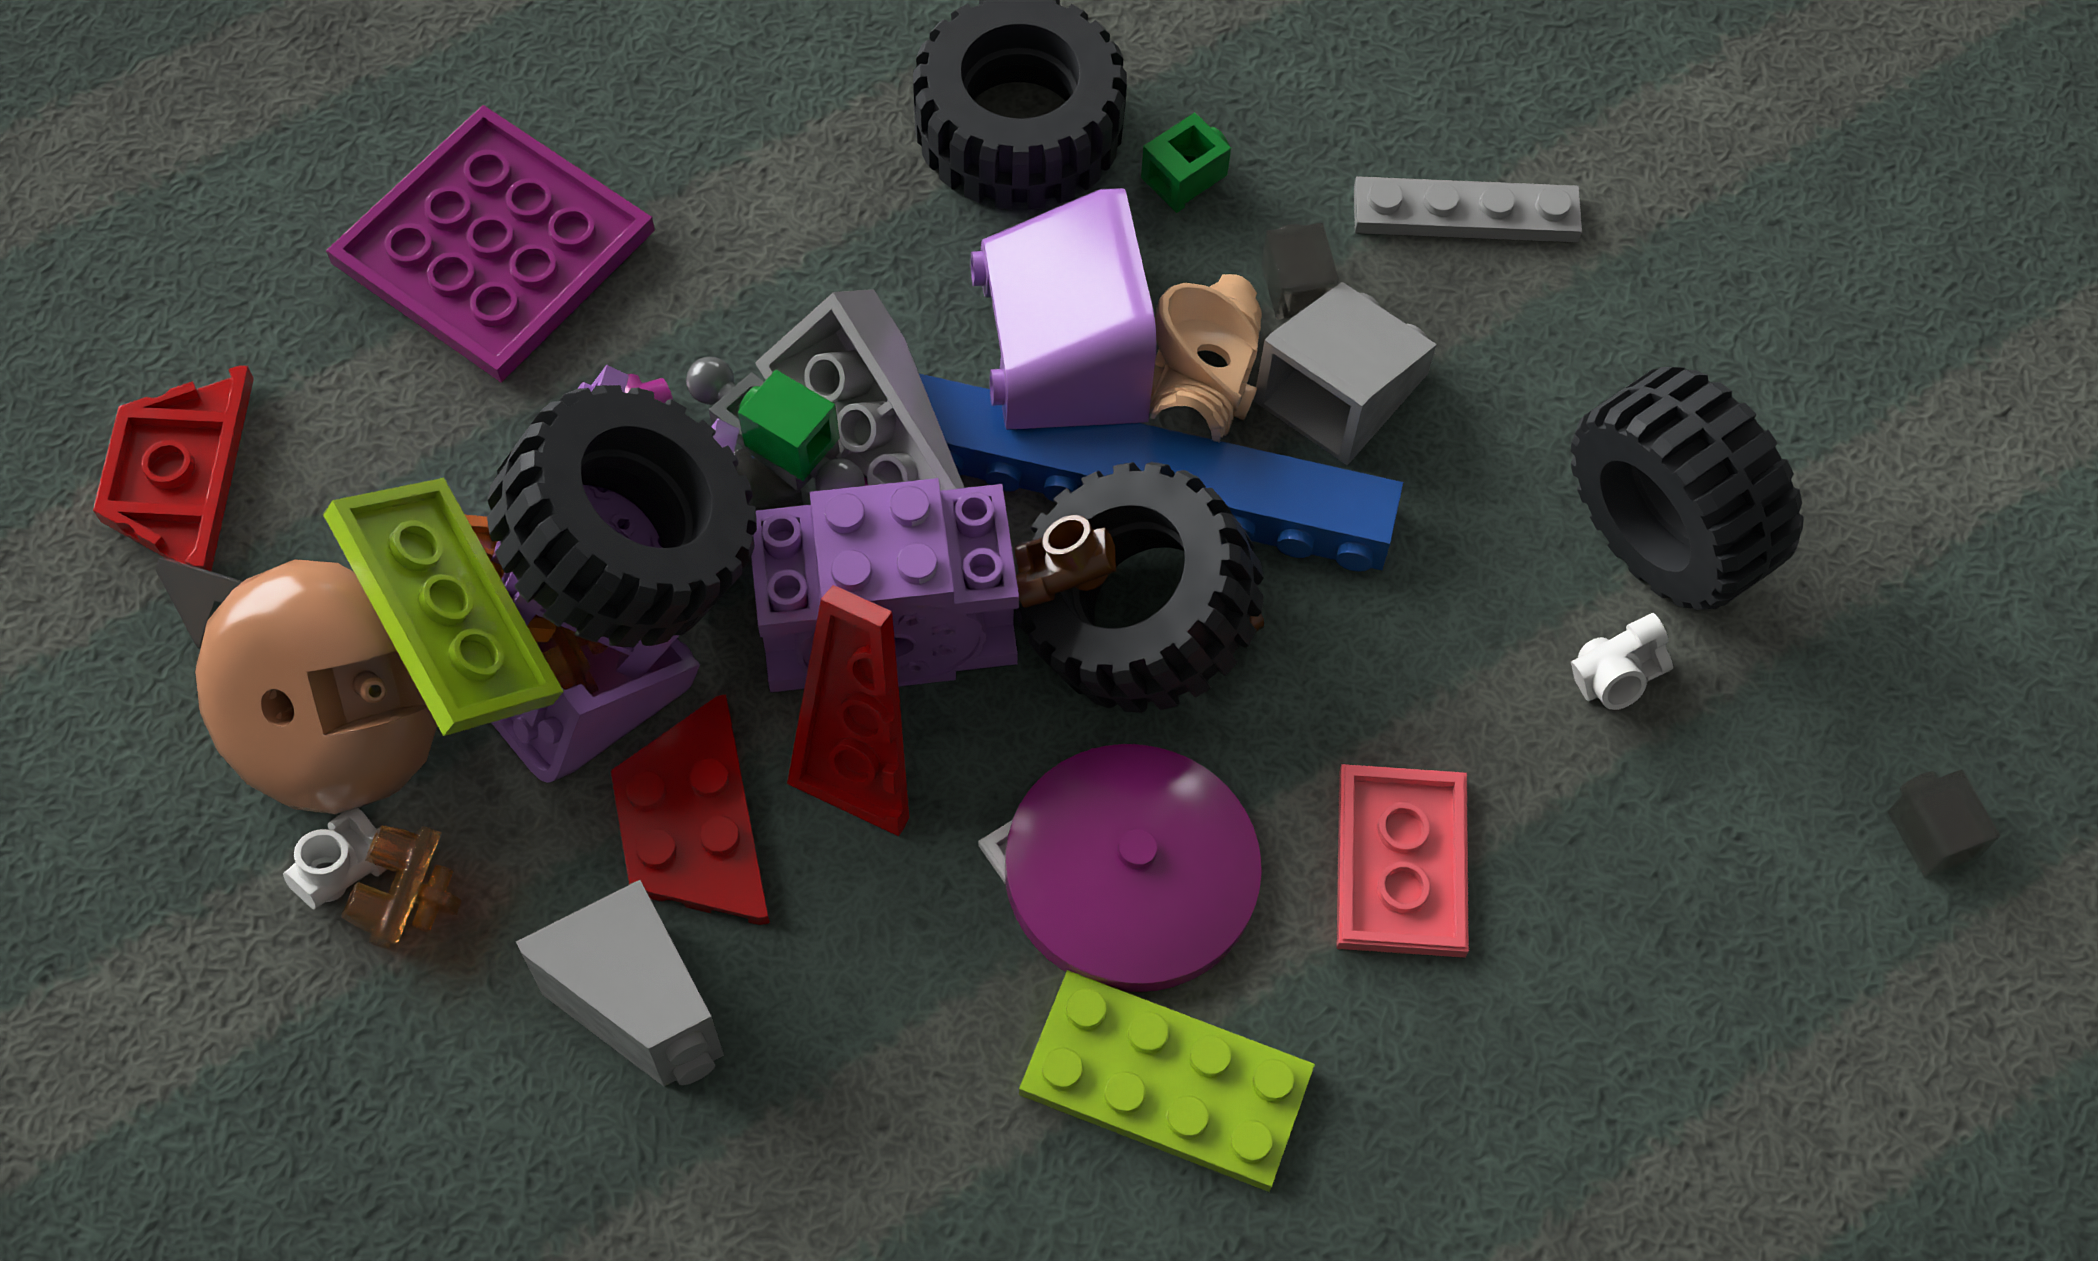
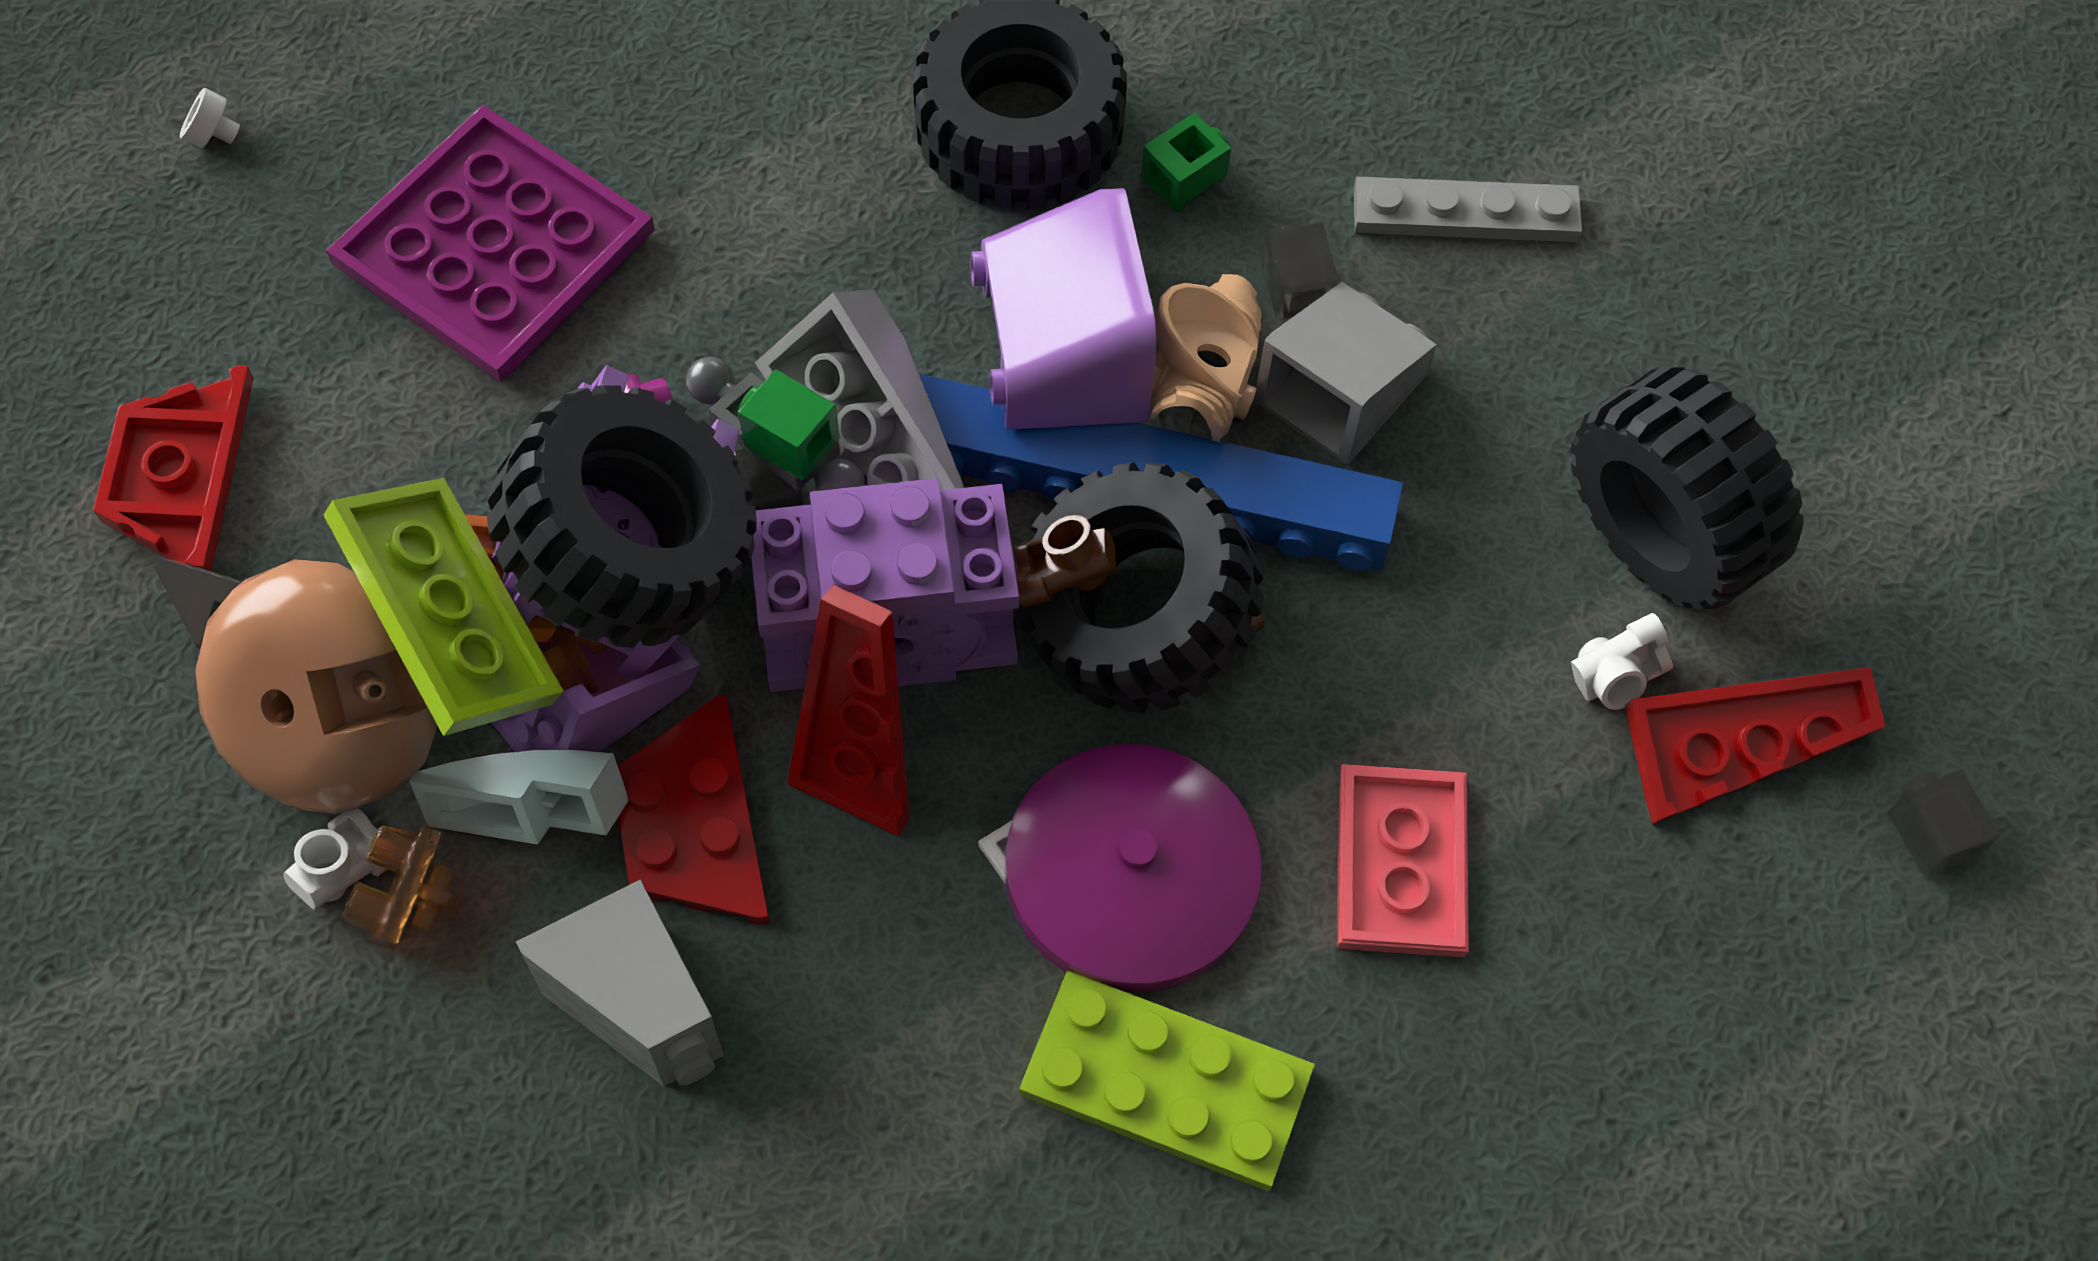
none -> white tile [180,88,240,148]
none -> light aqua slope [409,750,629,844]
none -> red wing [1625,667,1885,825]

